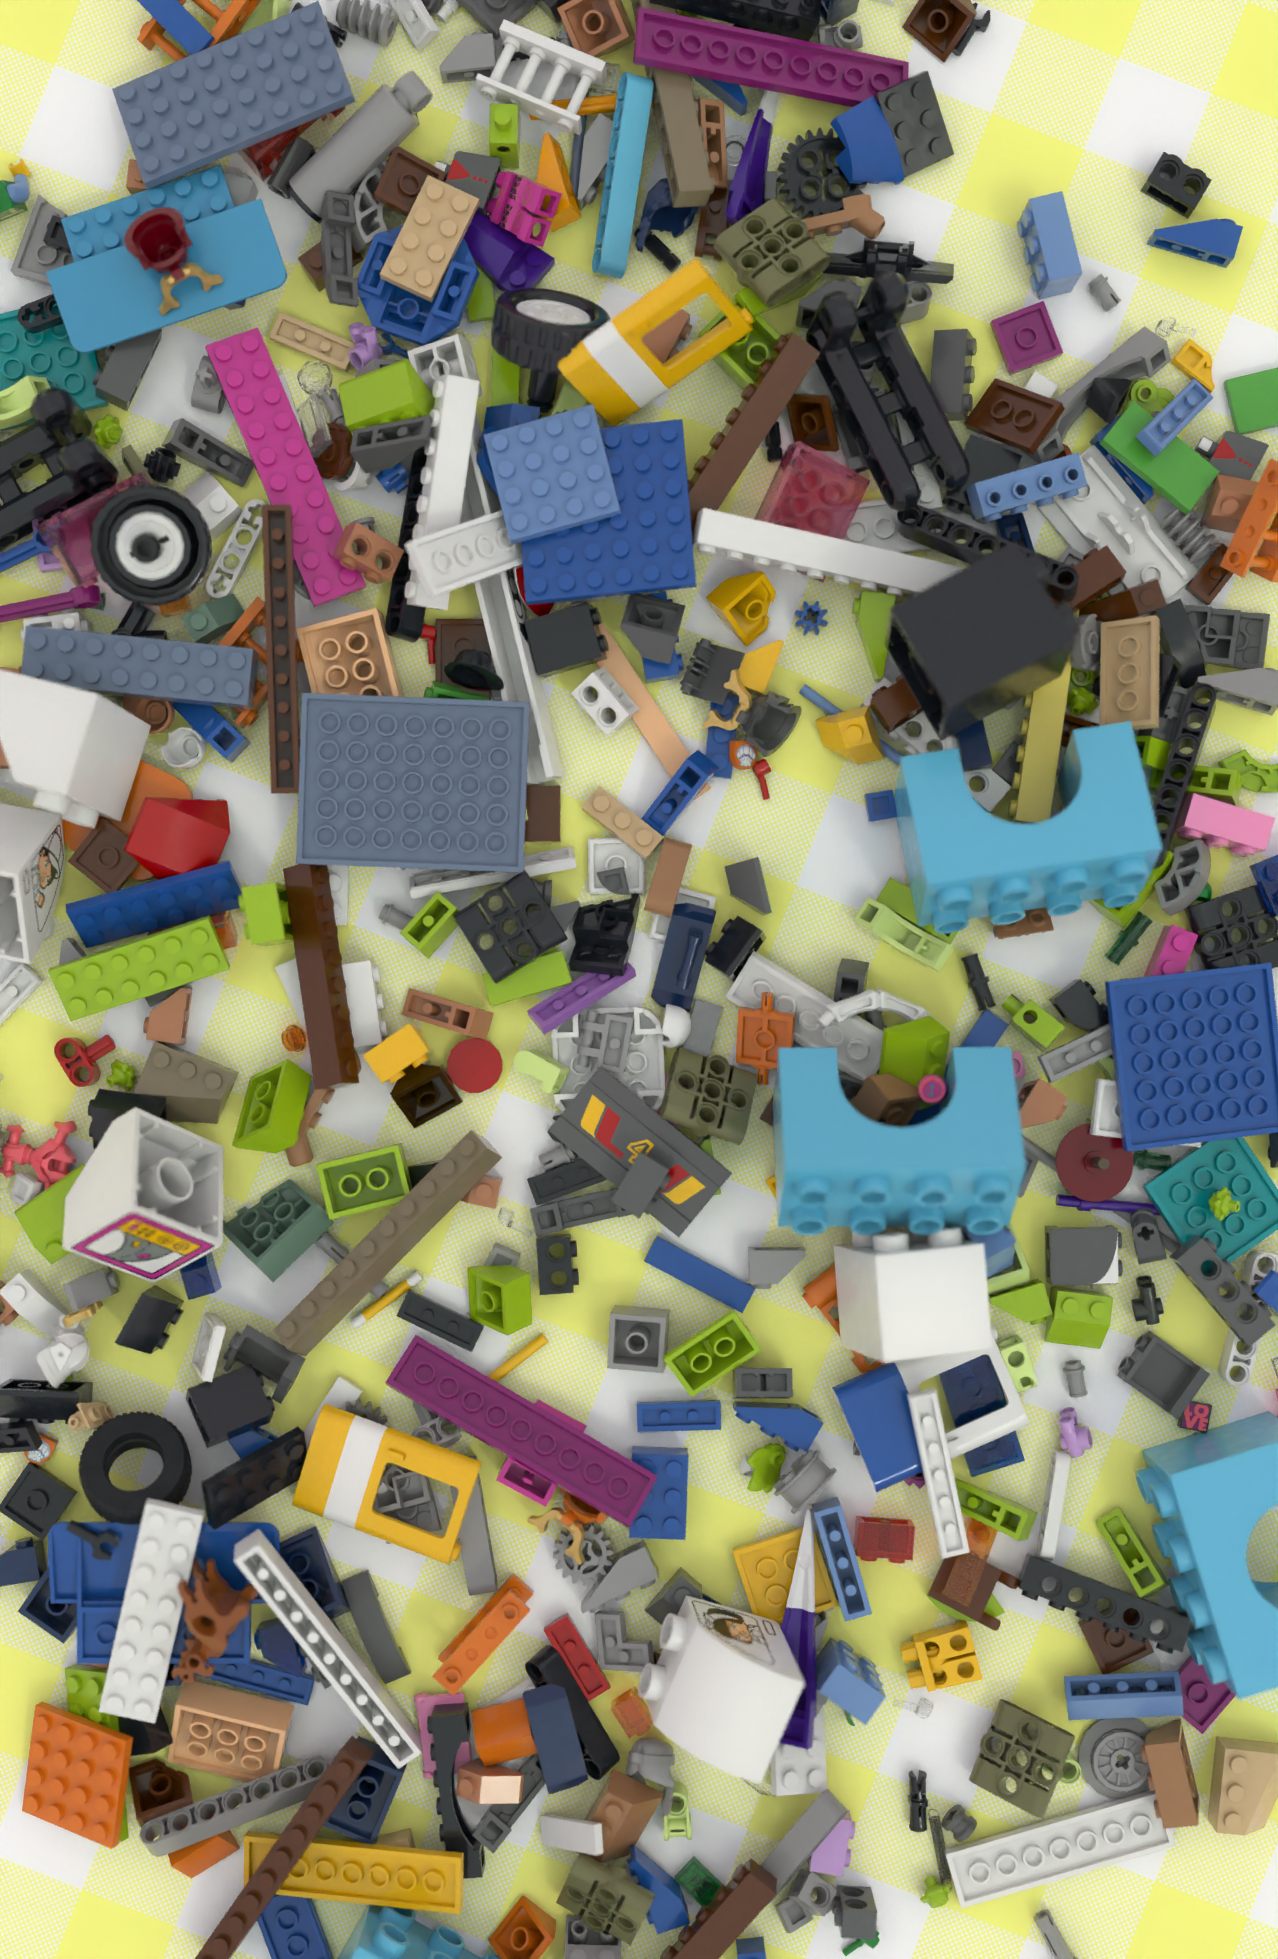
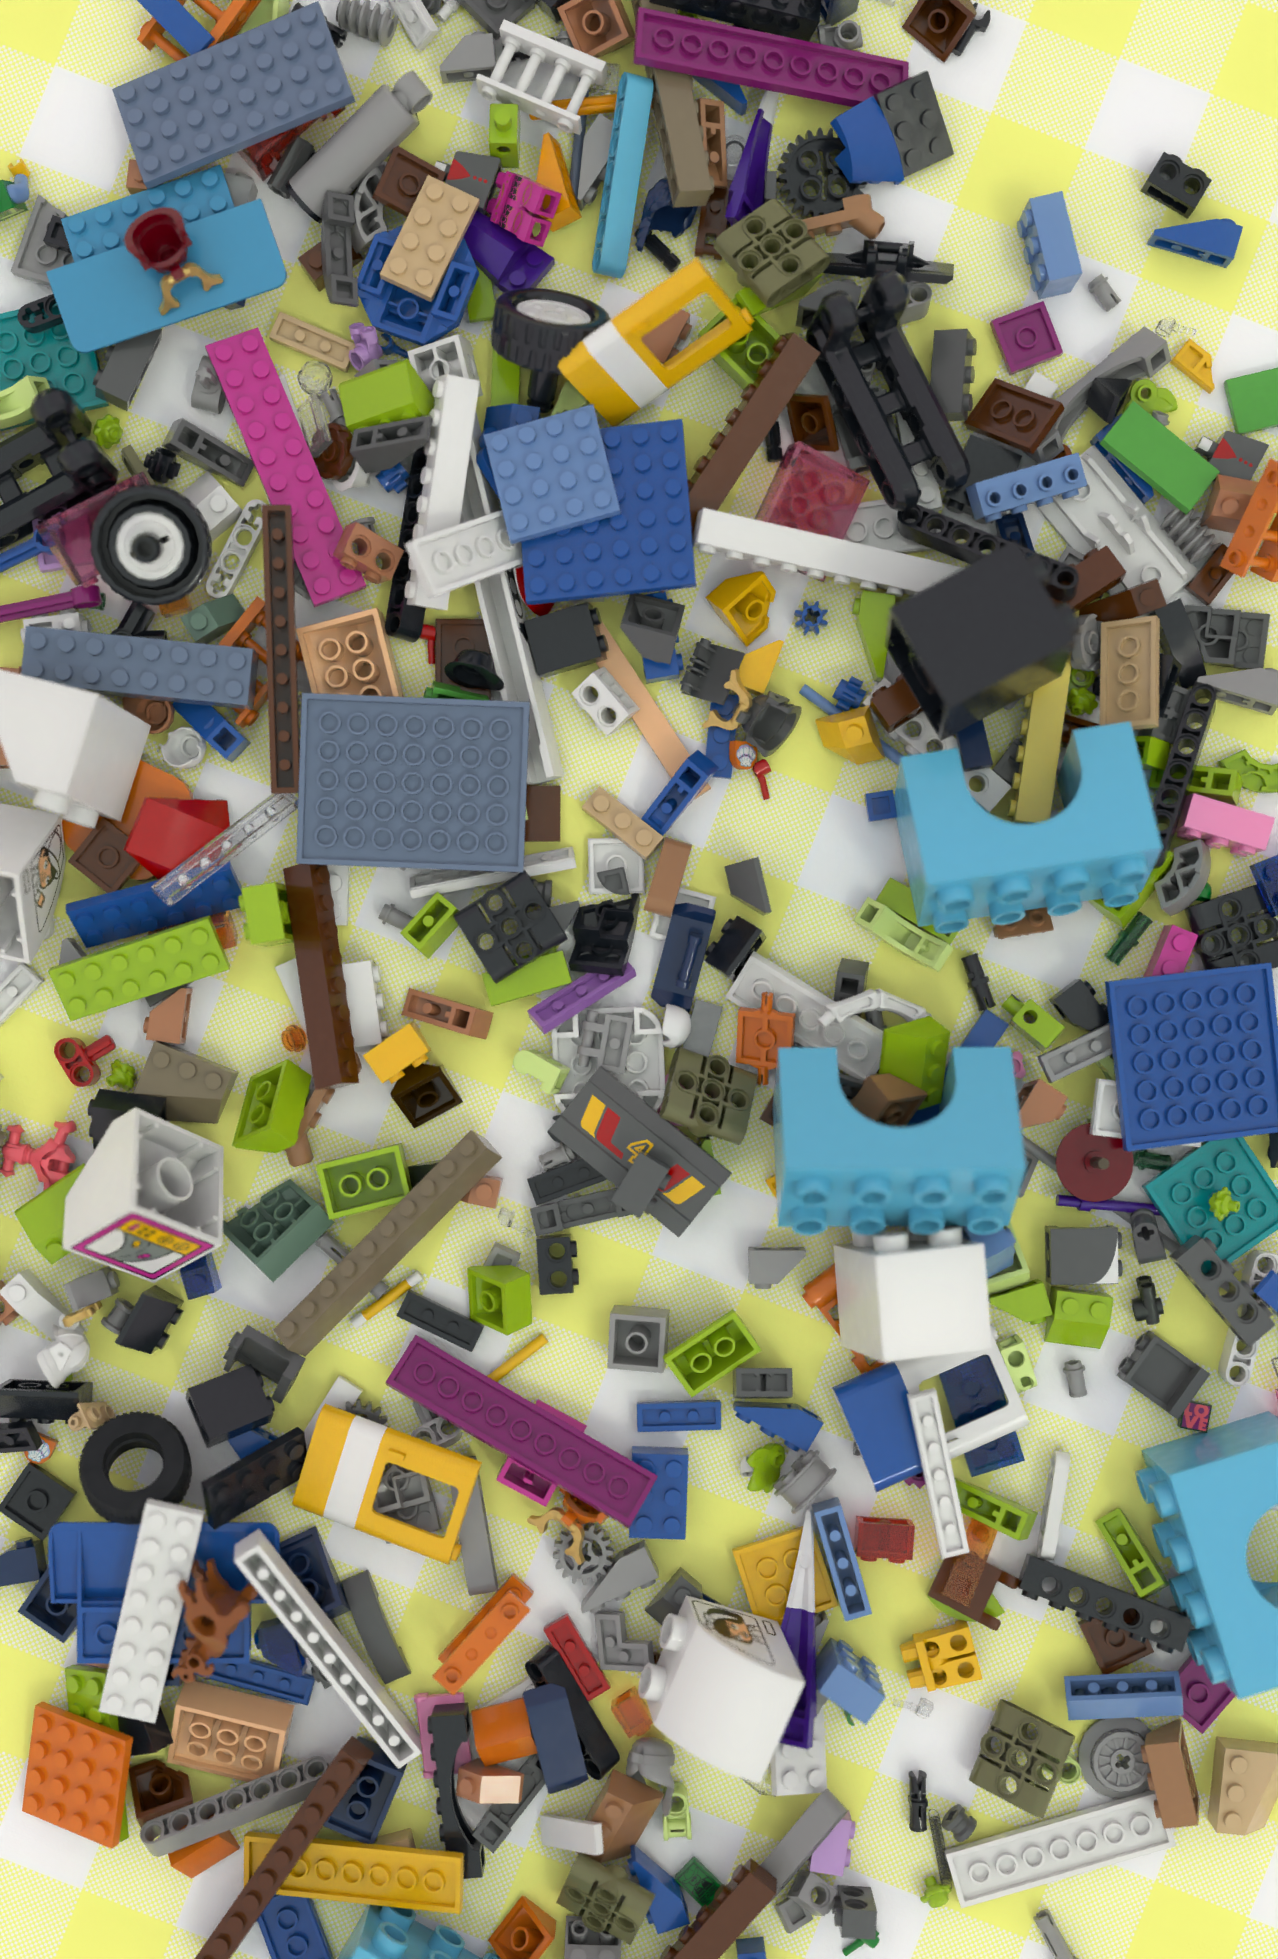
white tile [10,1172,42,1206] -> none
black bar [66,1520,120,1560] -> none
white tile [191,1312,226,1382] -> none
red tile [447,1038,503,1093] -> none
blue tile [644,1236,755,1313] -> none
dark pink tile [918,1075,948,1104] -> none
lavender plate [1058,1407,1093,1458] -> none
medium blue tile [1136,378,1213,457] -> none
none -> light grey bush [101,1298,135,1335]
none -> clear tile [151,793,298,907]
none -> blue gear [832,676,867,711]

